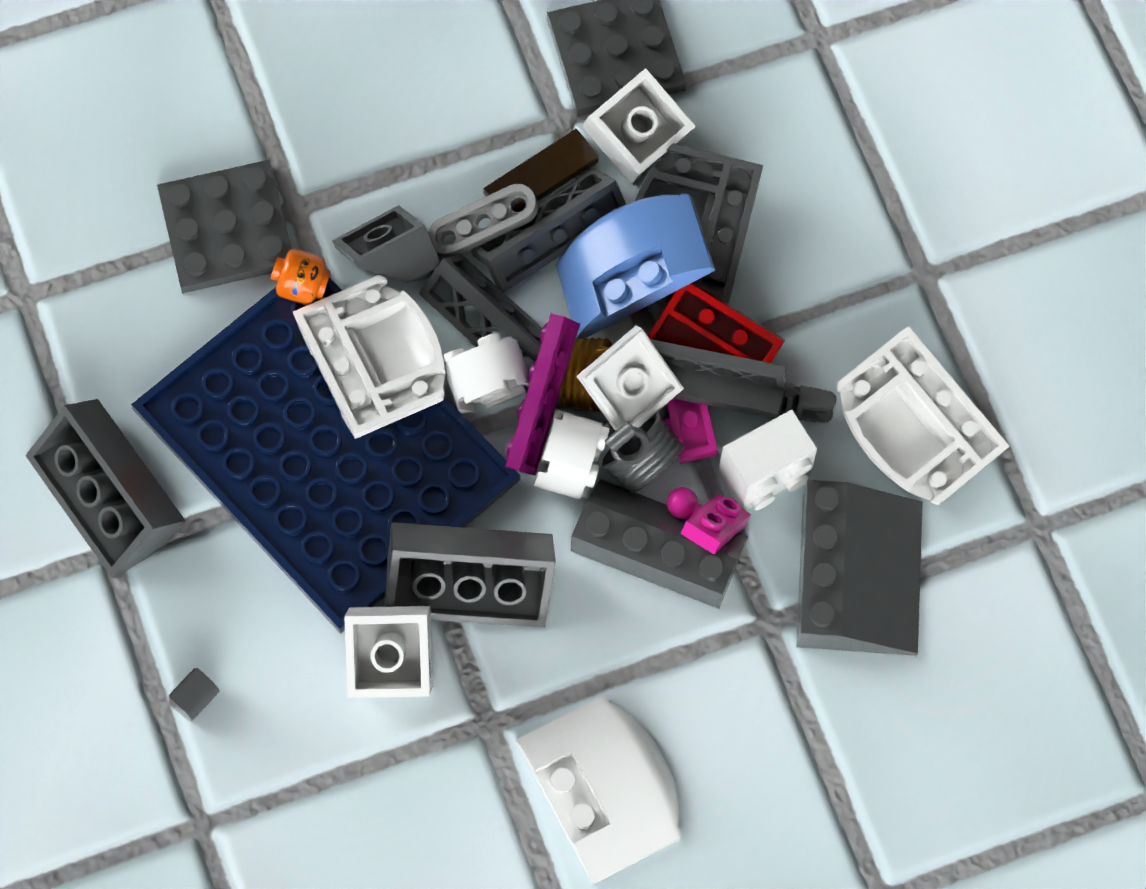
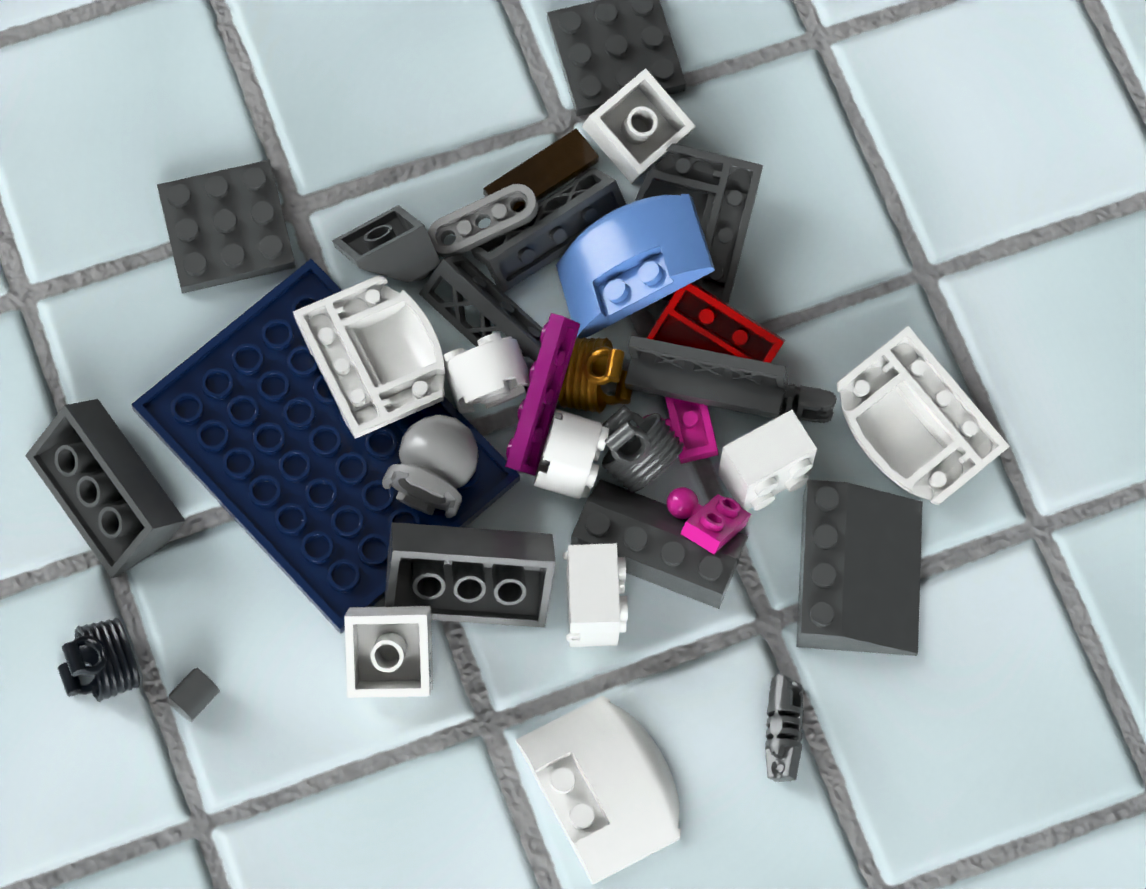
orange head [270,249,331,305] -> none
white tile [577,326,684,431] -> none
none -> black piece [57,618,140,702]
none -> light grey tile [382,415,479,518]
none -> white brick [563,543,628,647]
none -> dark grey hinge [765,673,804,782]

